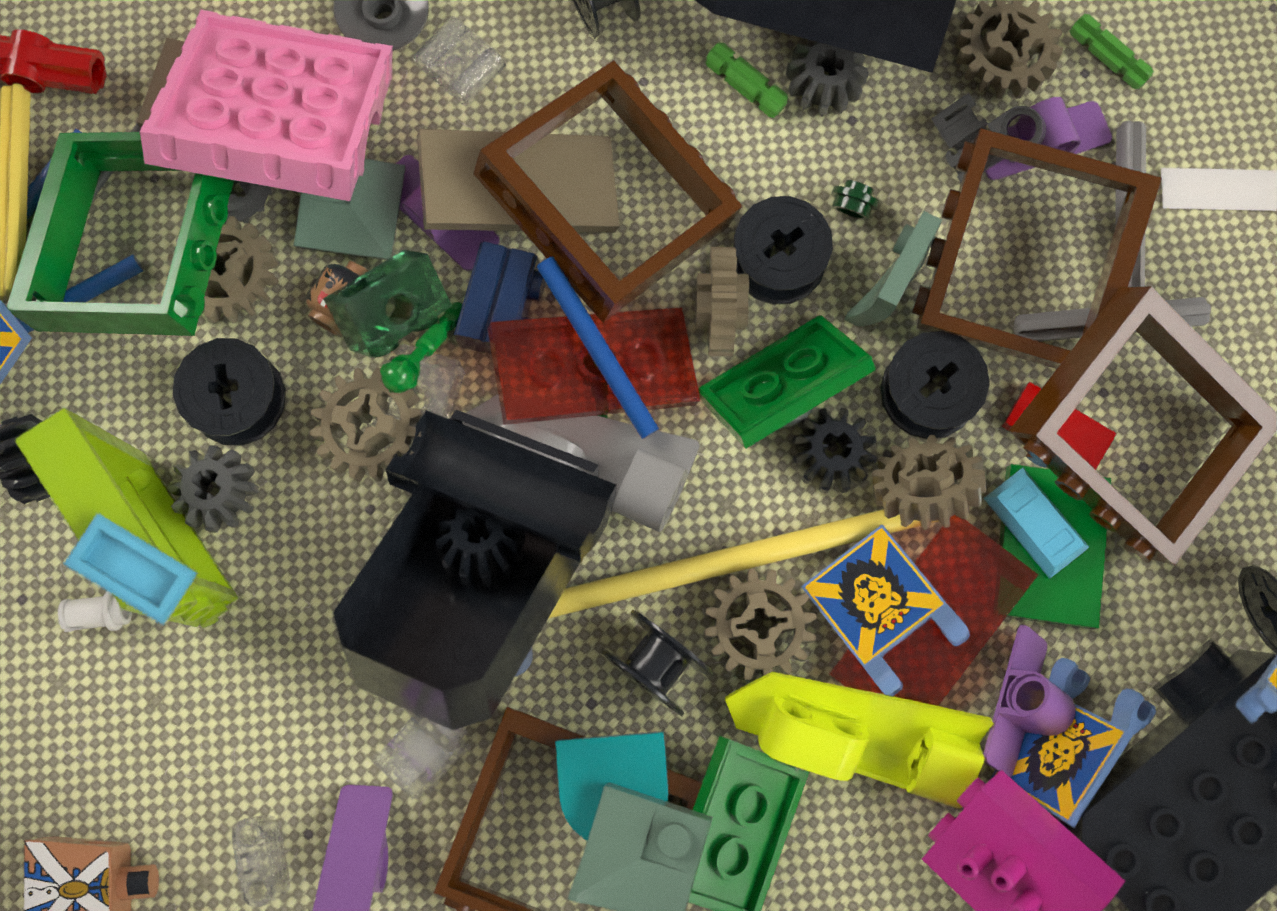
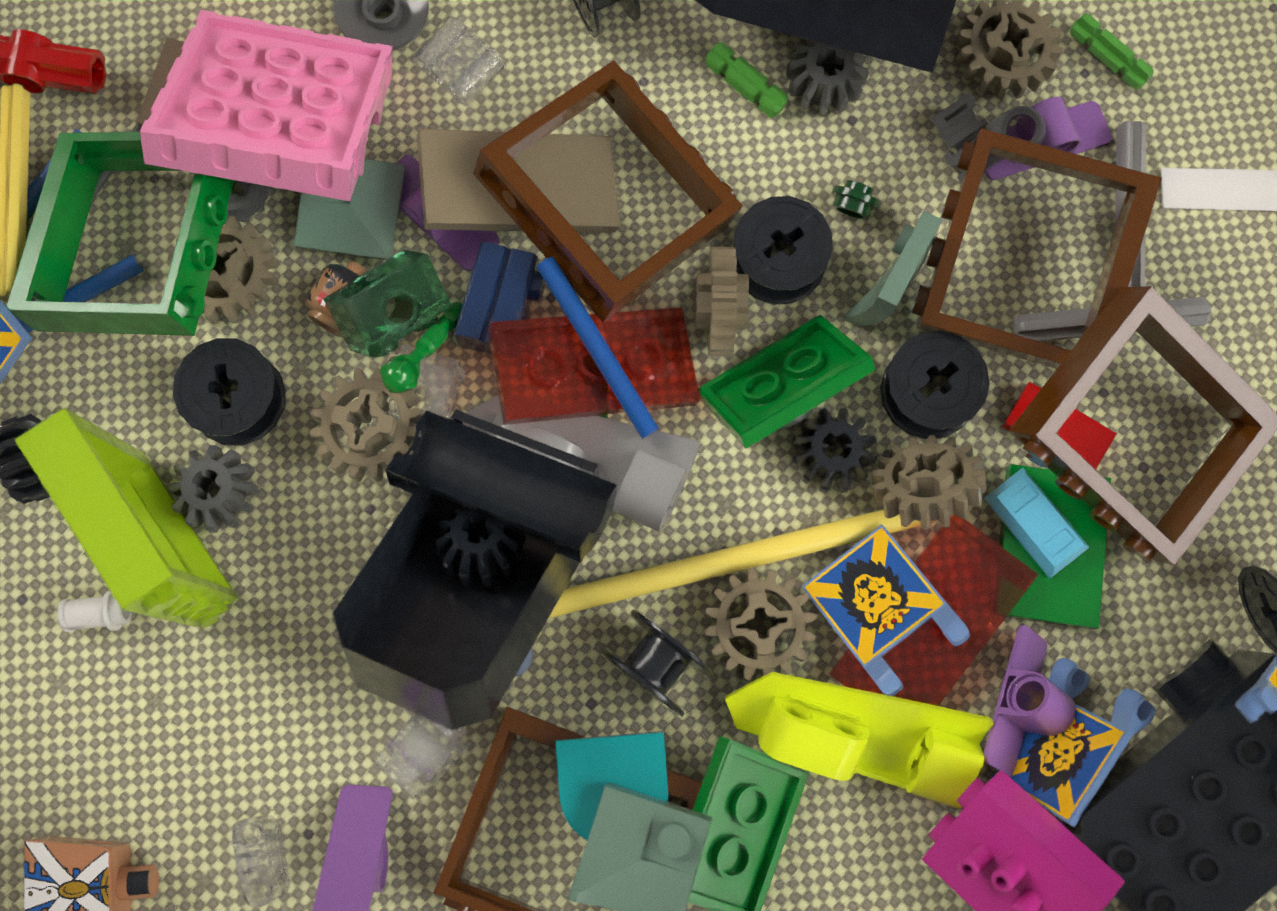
medium azure tile [64,513,198,625] -> none

